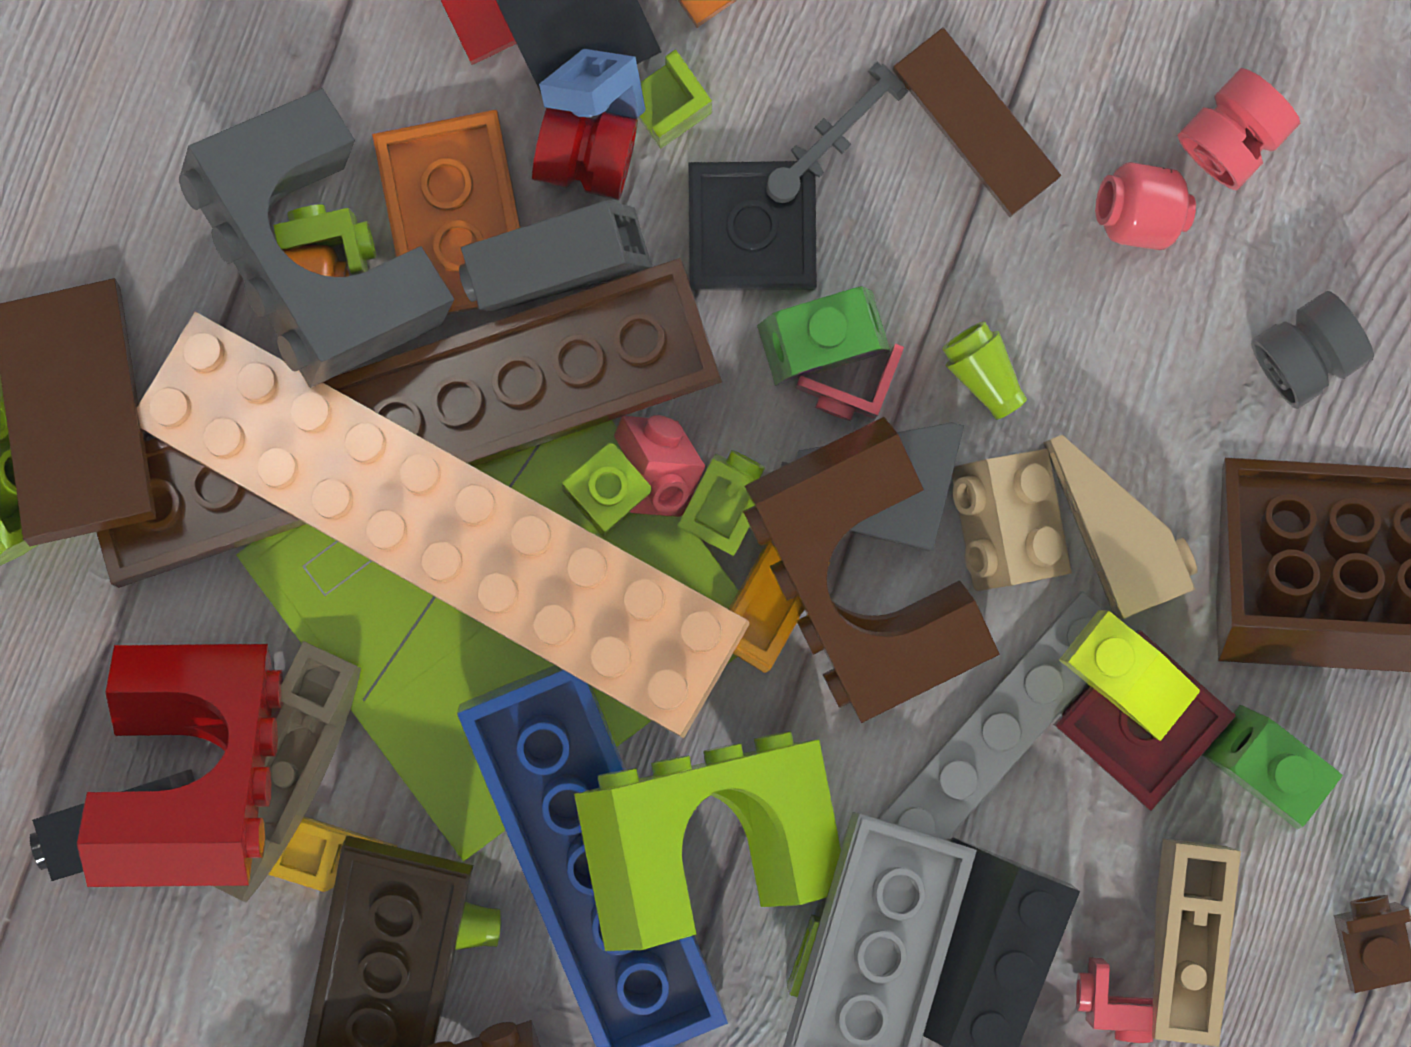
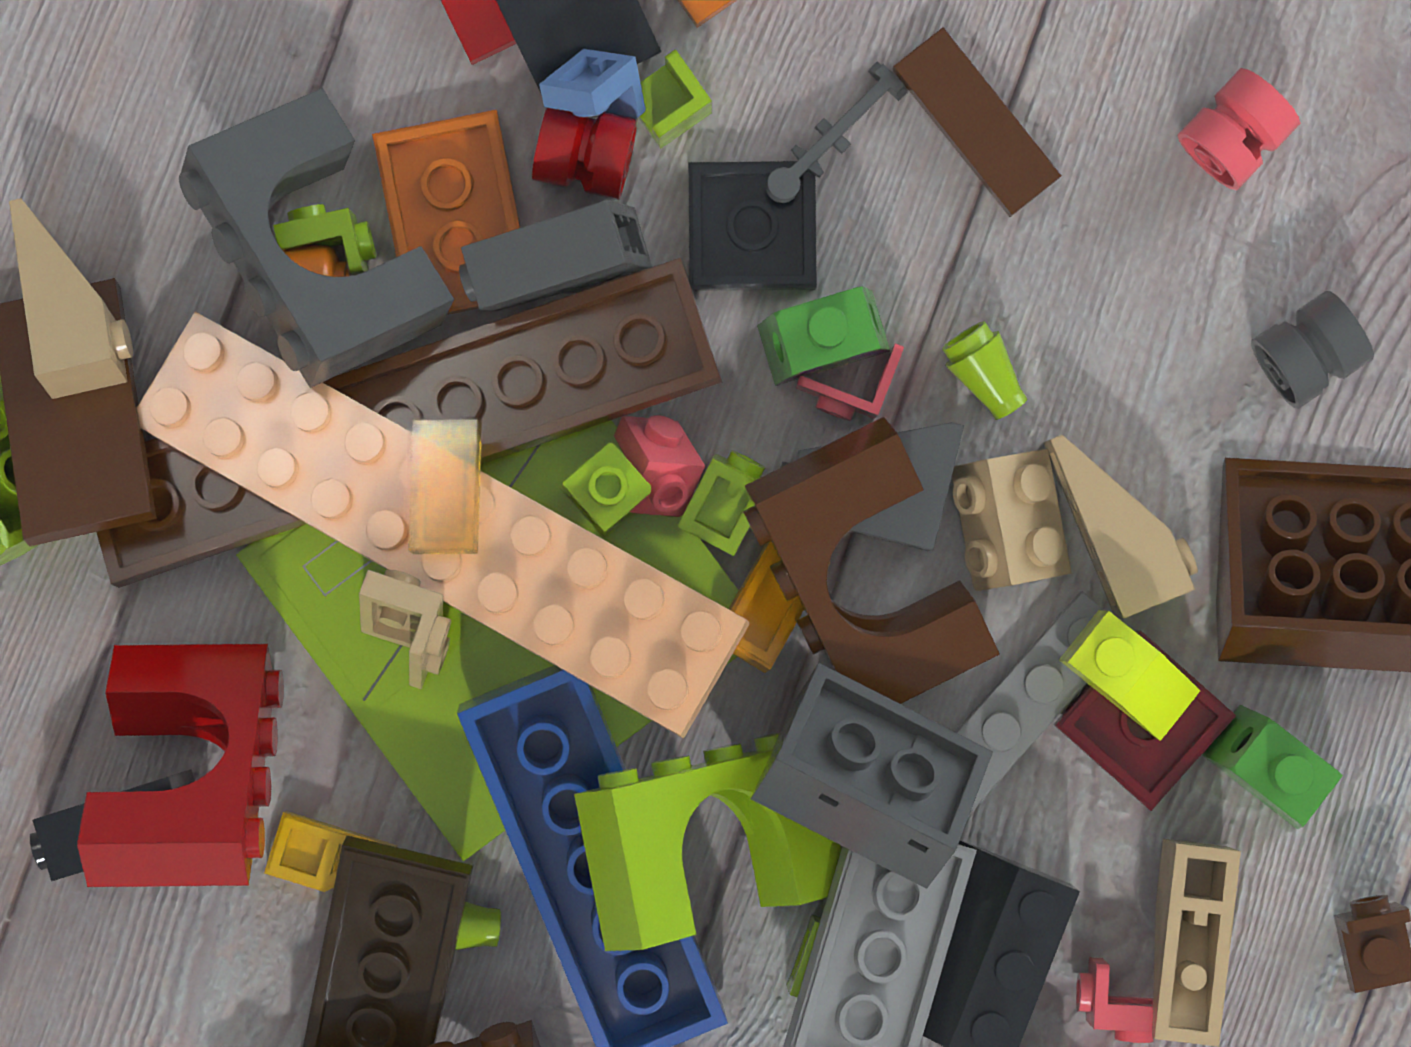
dark tan slope [213,641,361,902] -> none
coral head [1095,162,1196,250] -> none
none -> tan slope [9,198,133,399]
none -> tan bracket [359,570,451,689]
none -> clear yellow tile [408,420,482,554]
none -> dark grey piece [751,663,993,889]

